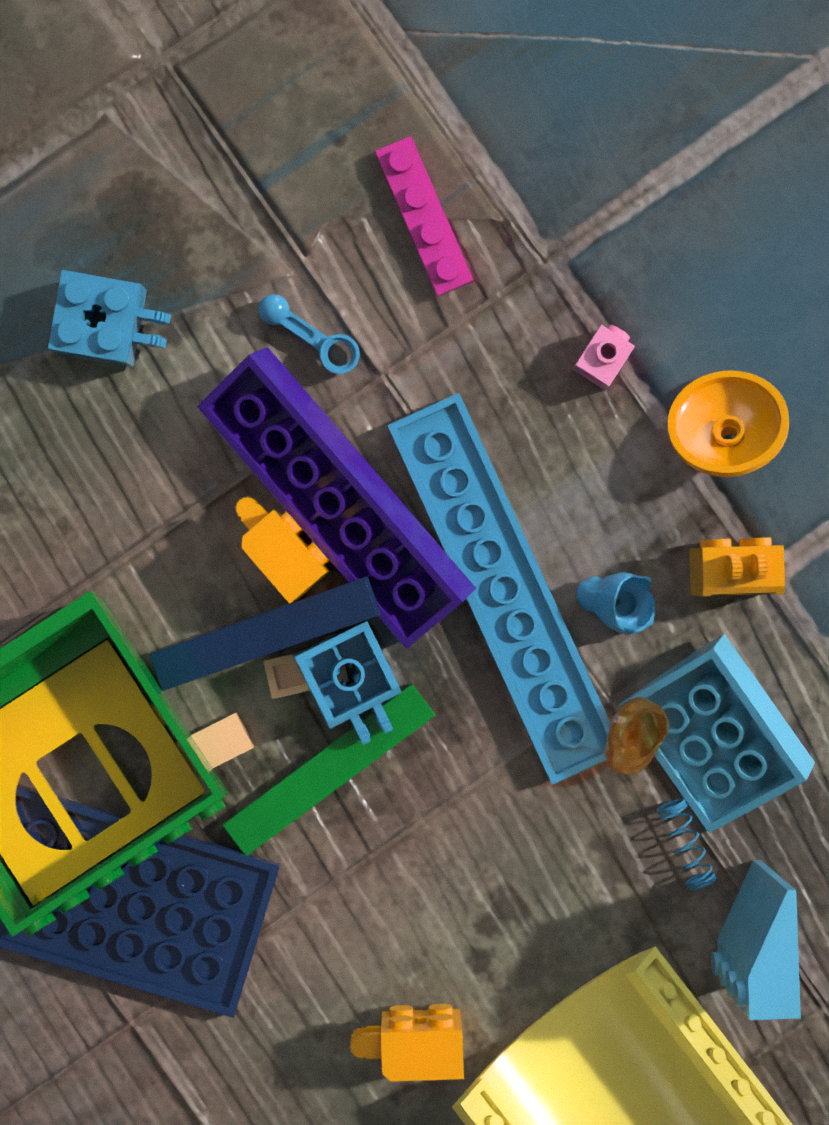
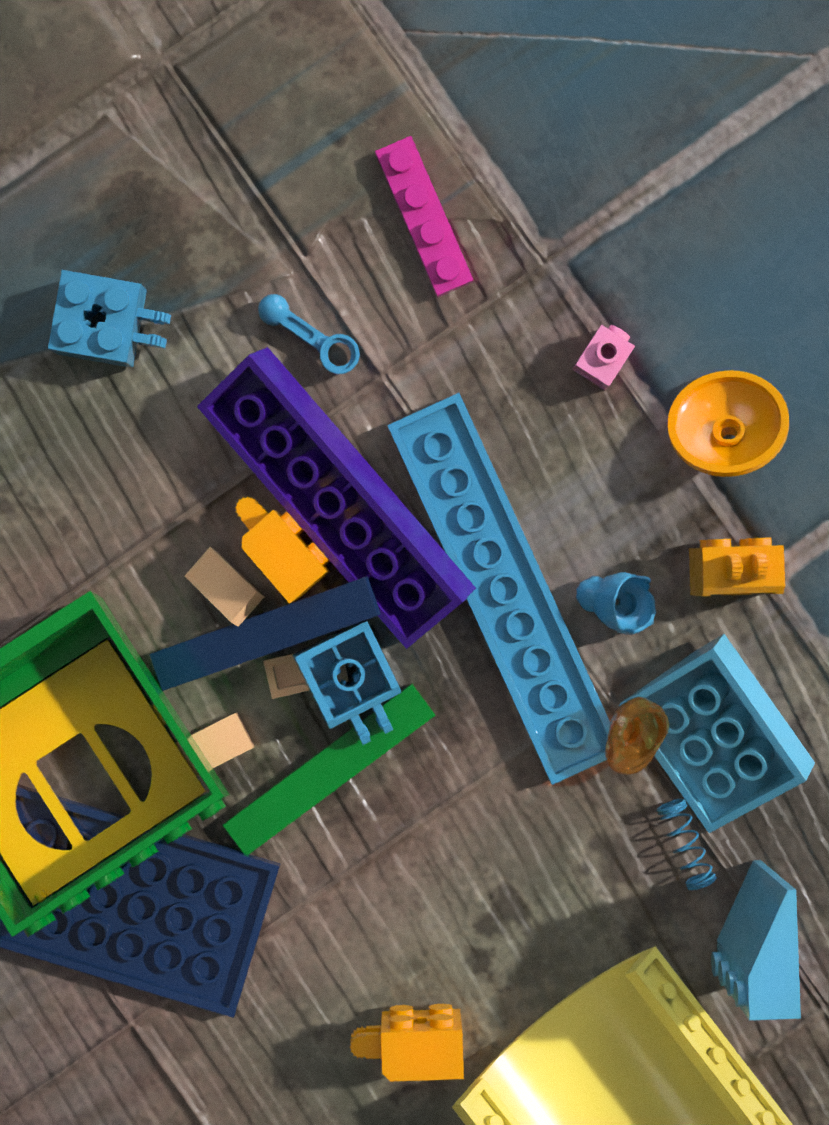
none -> light nougat tile [185,547,264,627]

